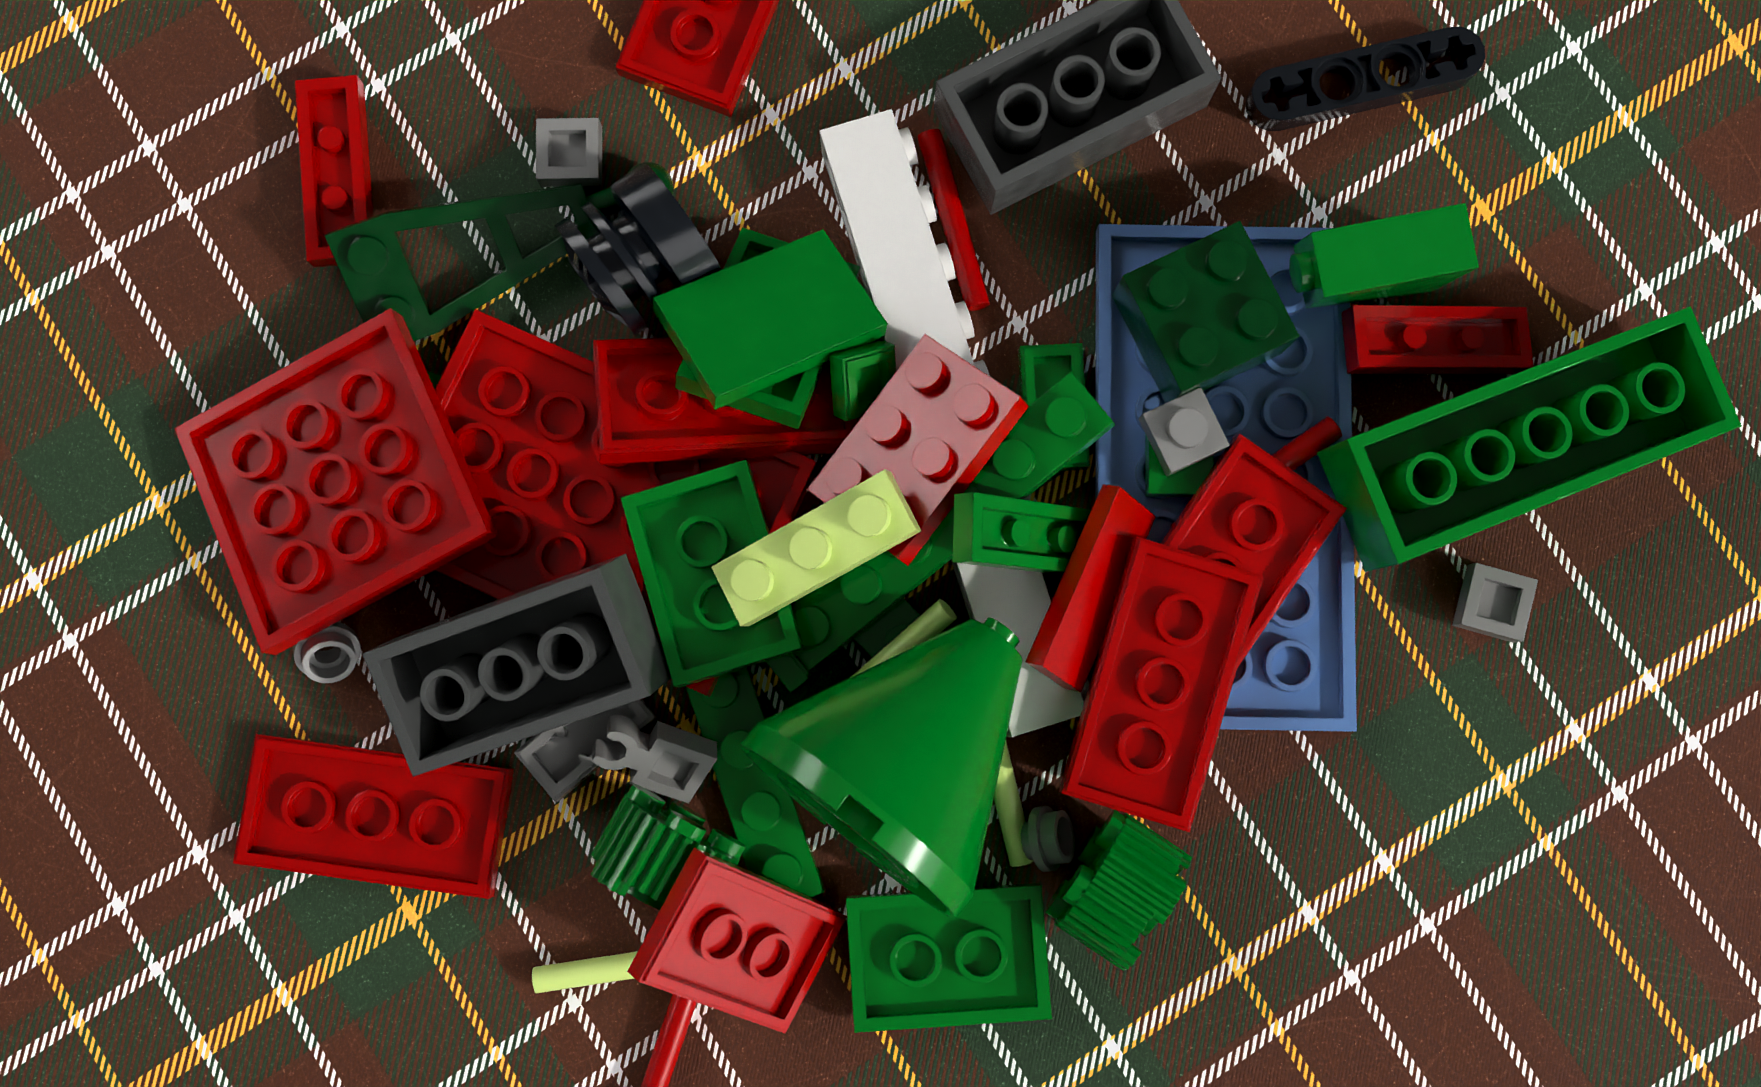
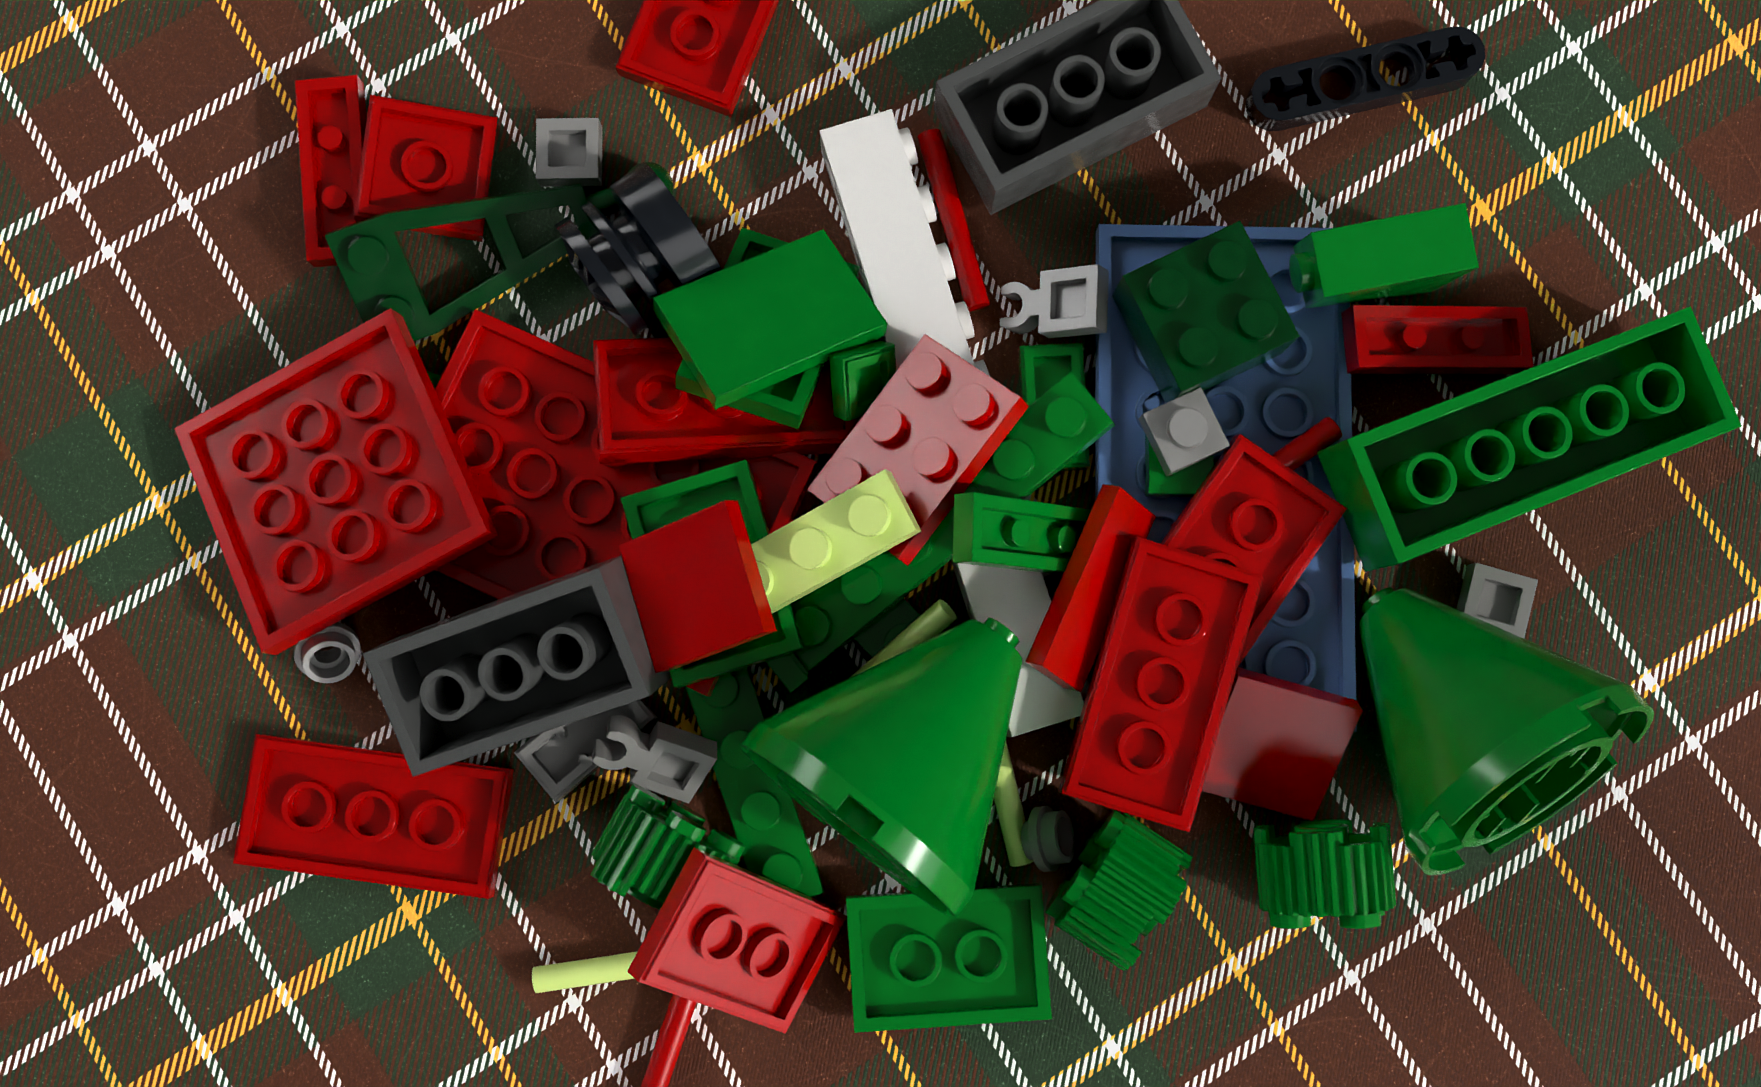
none -> red tile [354,95,498,242]
none -> red tile [619,500,777,673]
none -> light grey plate [1000,264,1109,338]
none -> red tile [1202,667,1363,821]
none -> green brick [1253,819,1396,929]
none -> green cone [1358,587,1654,875]

